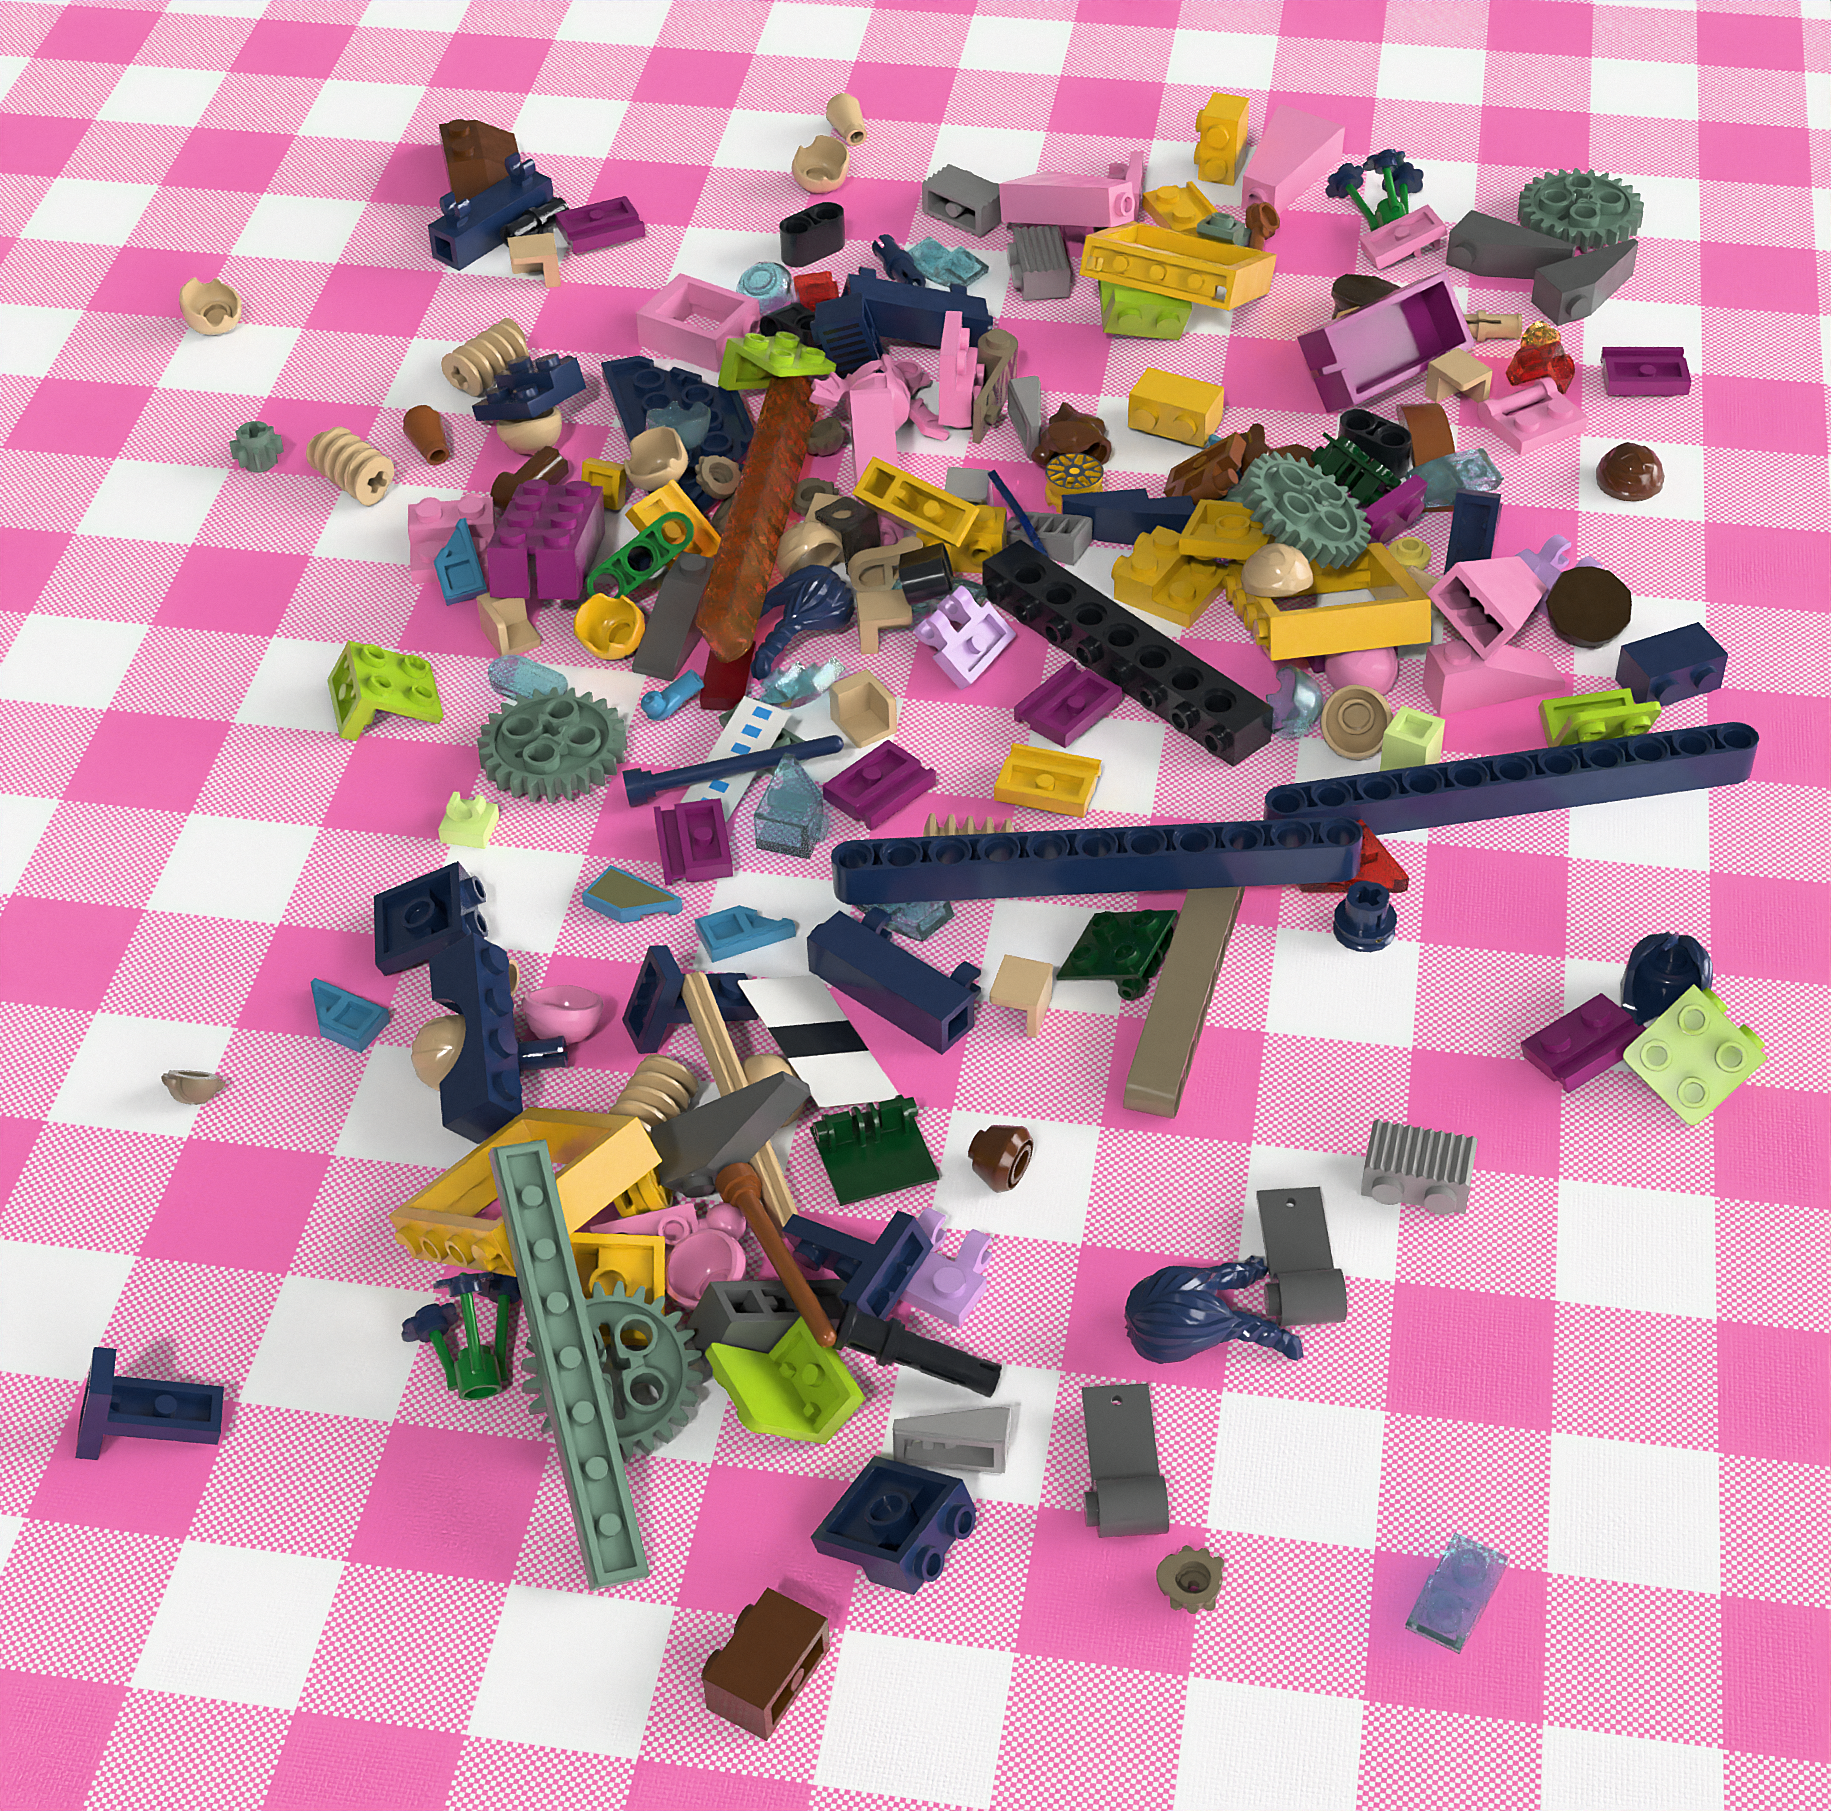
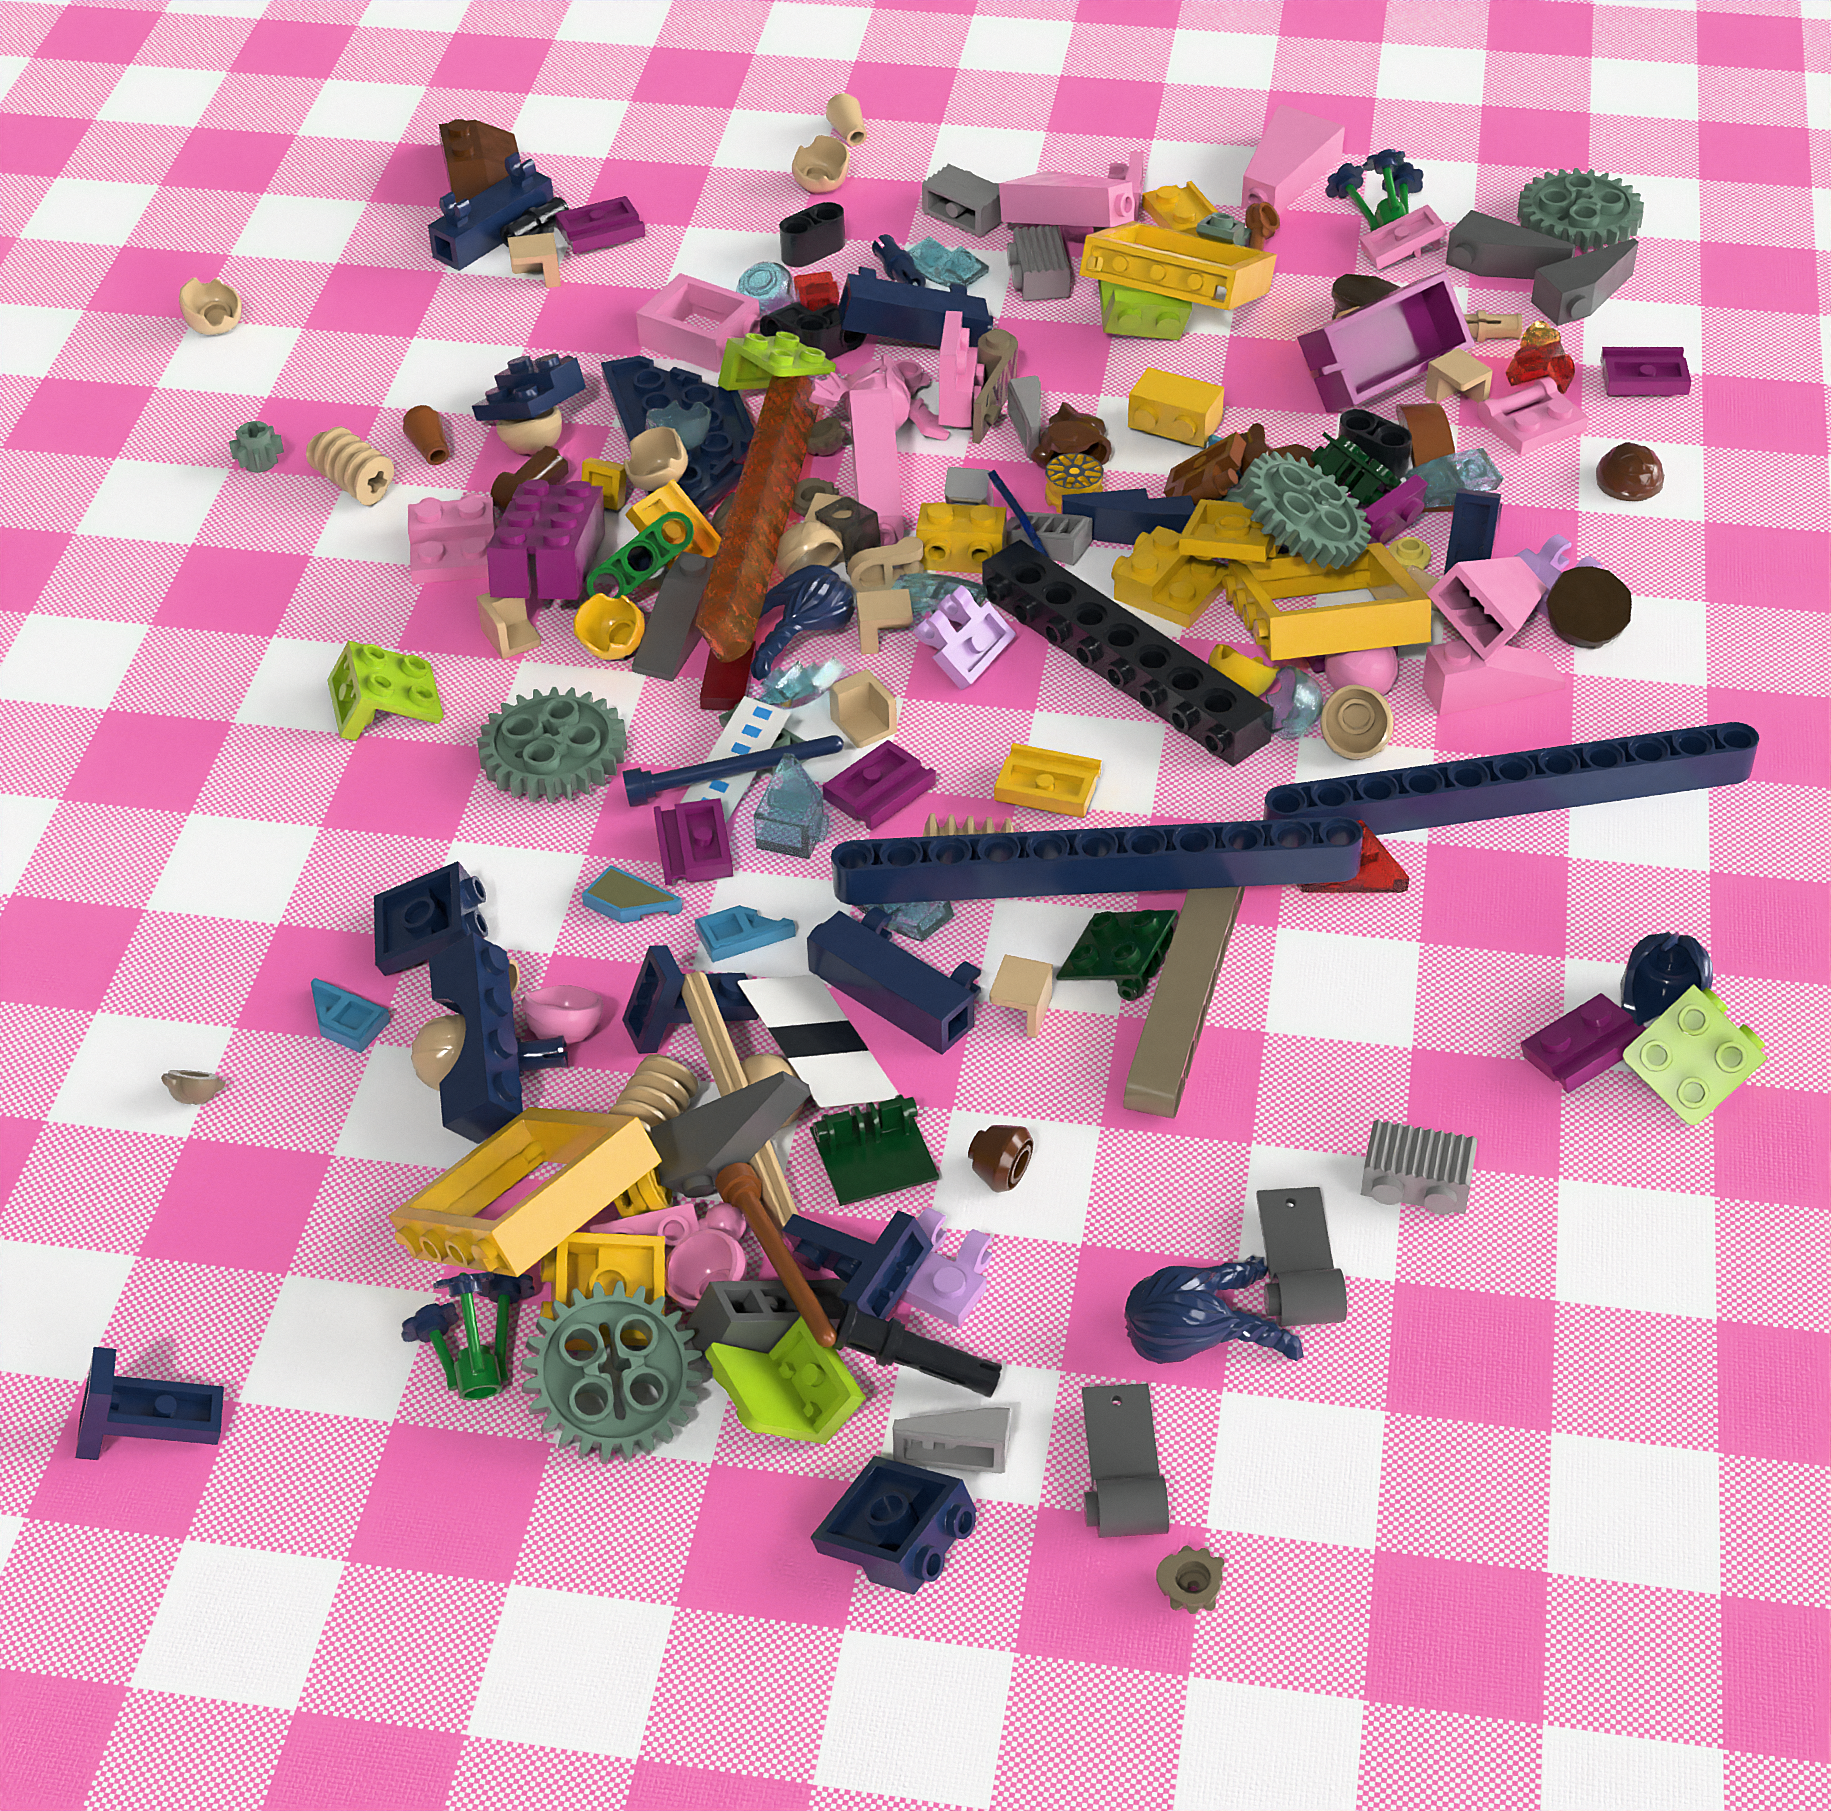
dark azure tile [434,518,488,606] -> none
yellowish green tile [438,791,499,849] -> none
tan piece [441,318,529,396] -> none
clear light blue tile [488,654,568,702] -> none
sand green tile [488,1139,650,1592] -> none
dark azure arm [641,669,704,721] -> none
dark tan animal [695,455,744,499] -> none
reddish brown brick [701,1587,830,1741] -> none
dark blue brick [810,292,886,379] -> none
yellow slope [852,456,980,548] -> none
black beam [898,542,954,606] -> none
magenta plate [1014,661,1122,748] -> none
yellow brick [1194,92,1250,186] -> none
tan piece [1241,543,1314,597] -> none
dark blue piece [1333,881,1397,953] -> none
yellowish green panel [1380,705,1445,771] -> none
clear light blue slope [1405,1532,1508,1655] -> none
lime bracket [1538,688,1662,748] -> none
dark blue brick [1615,622,1728,707] -> none
none -> yellow hair [1208,644,1280,697]

